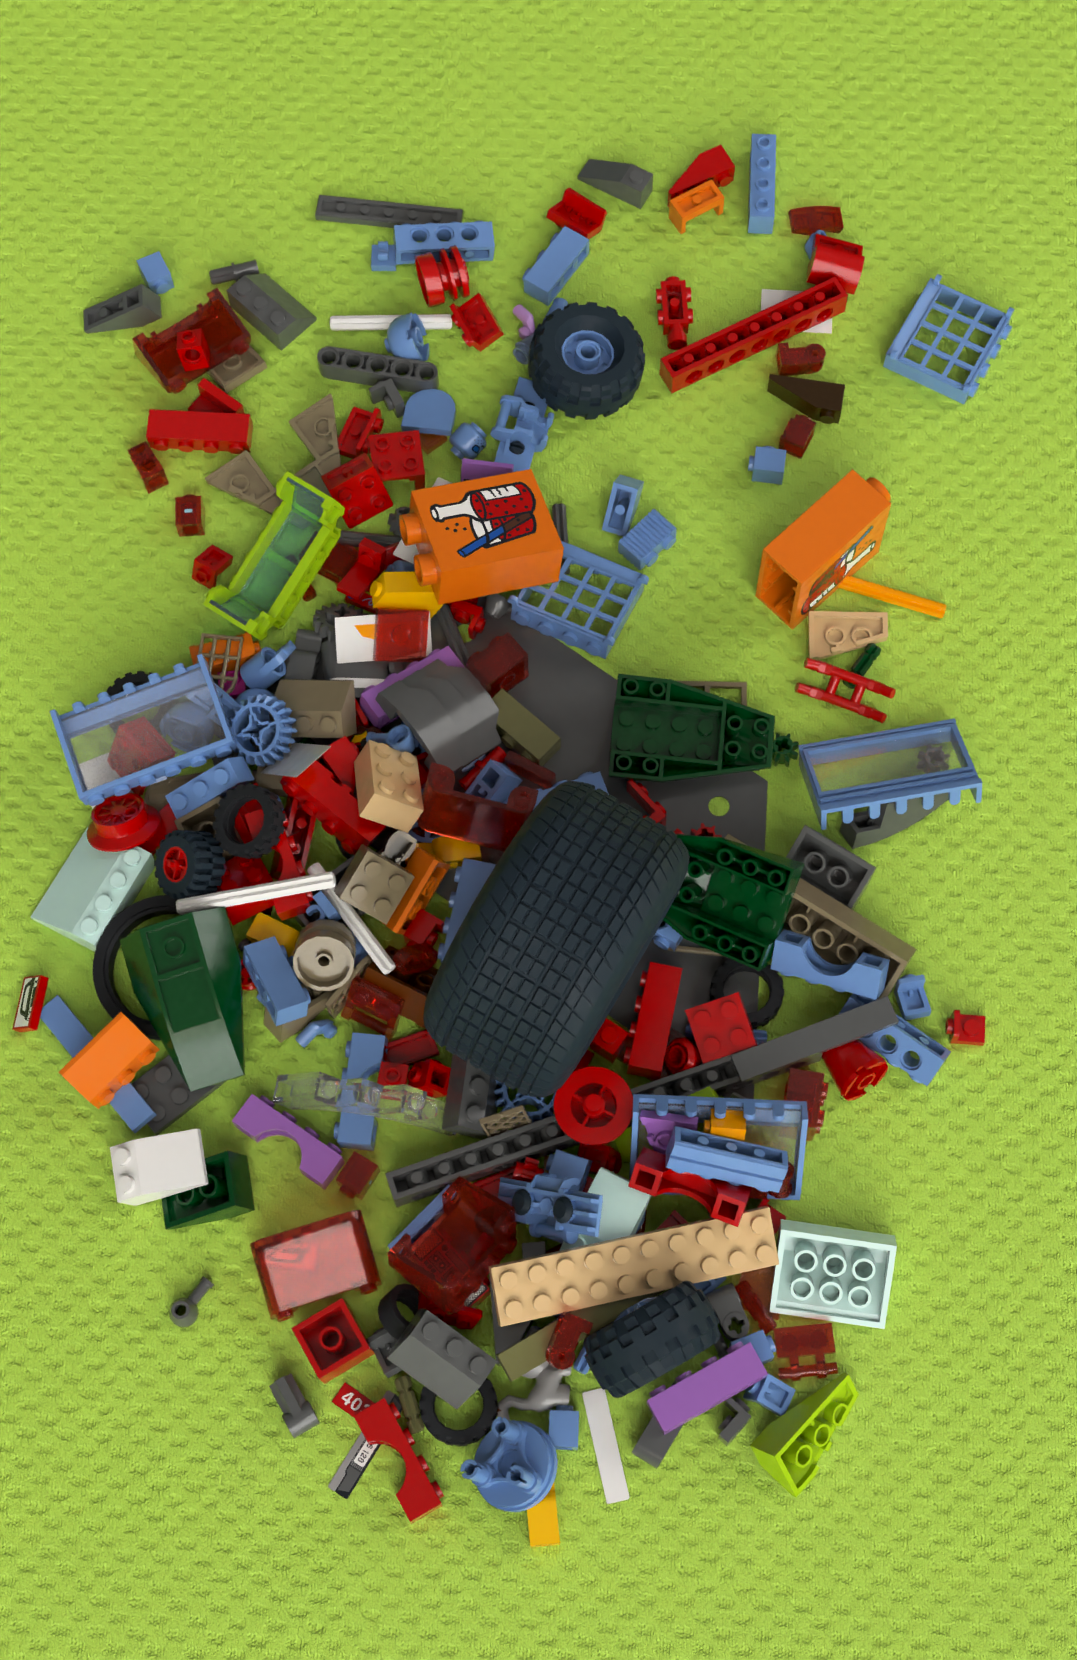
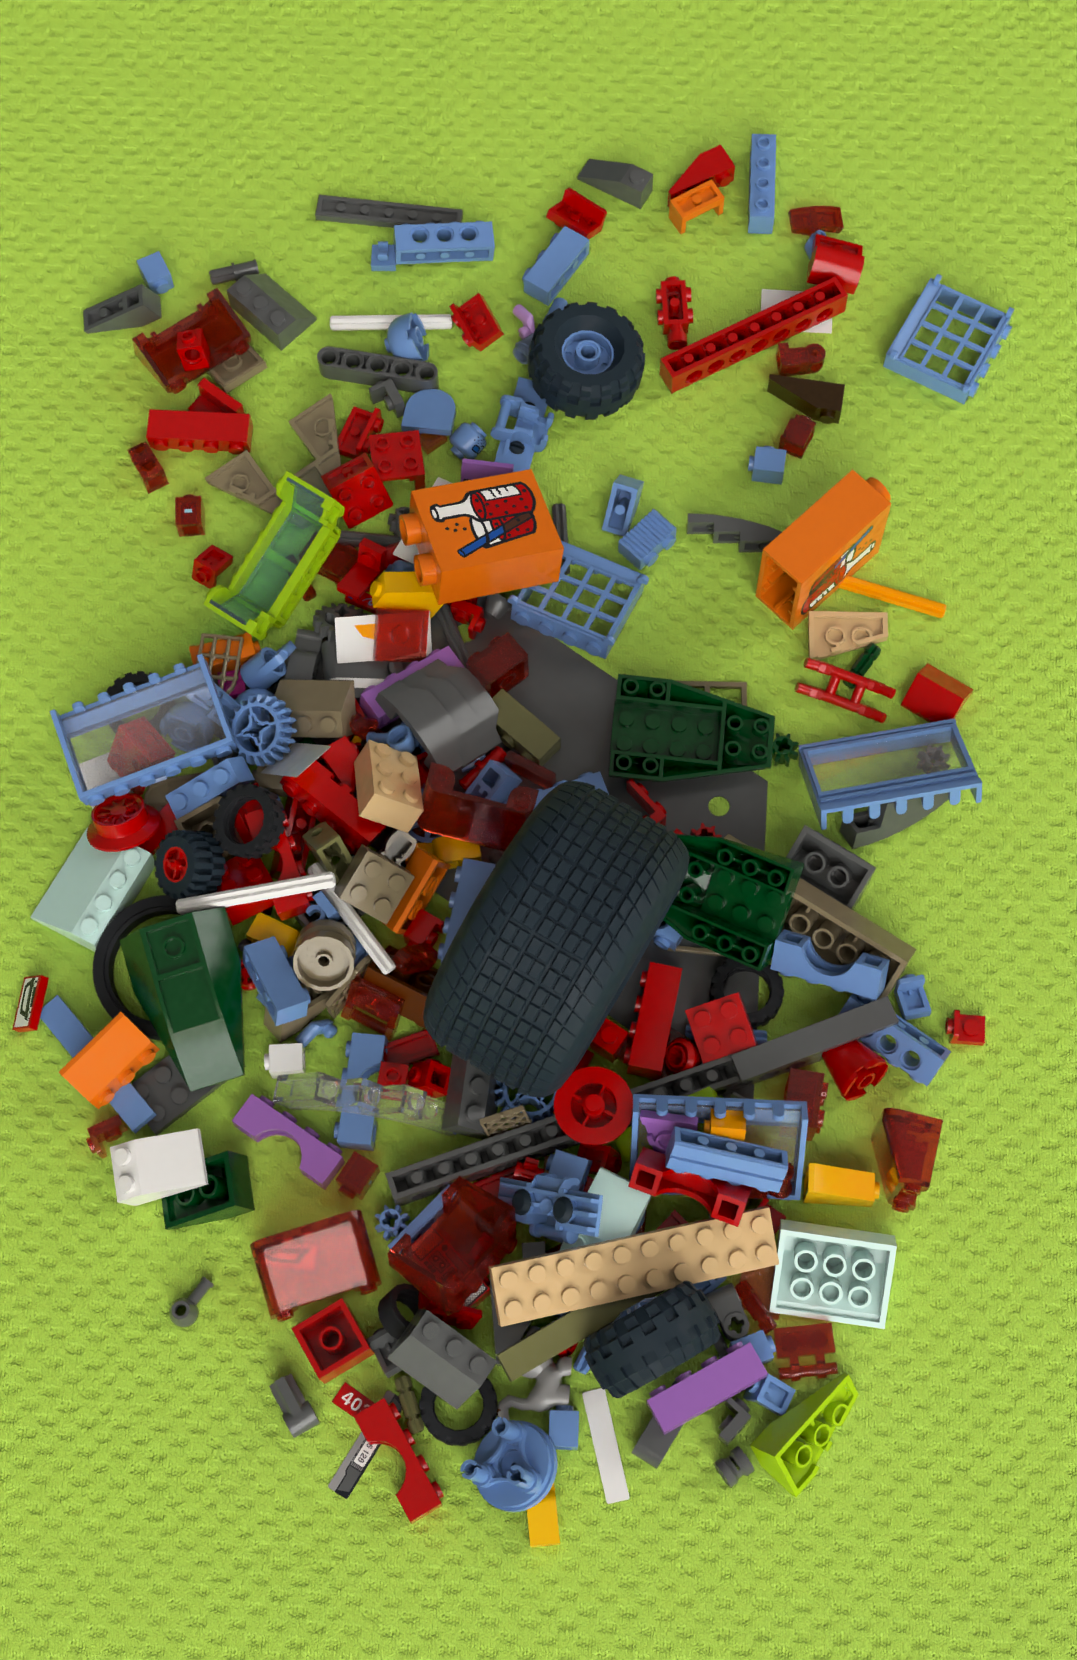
red wheel [414,245,470,307] -> none
clear red leg [545,1311,593,1370] -> none
none -> clear red bracket [86,1115,128,1159]
none -> white brick [264,1043,306,1079]
none -> olive torso [302,822,353,886]
none -> clear red plate [350,713,379,740]
none -> medium blue gear [375,1204,410,1241]
none -> dark grey slope [687,513,782,552]
none -> dark grey wheel [714,1446,755,1488]
none -> yellow slope [803,1163,880,1207]
none -> clear red windscreen [871,1108,943,1213]
none -> red slope [900,663,973,723]

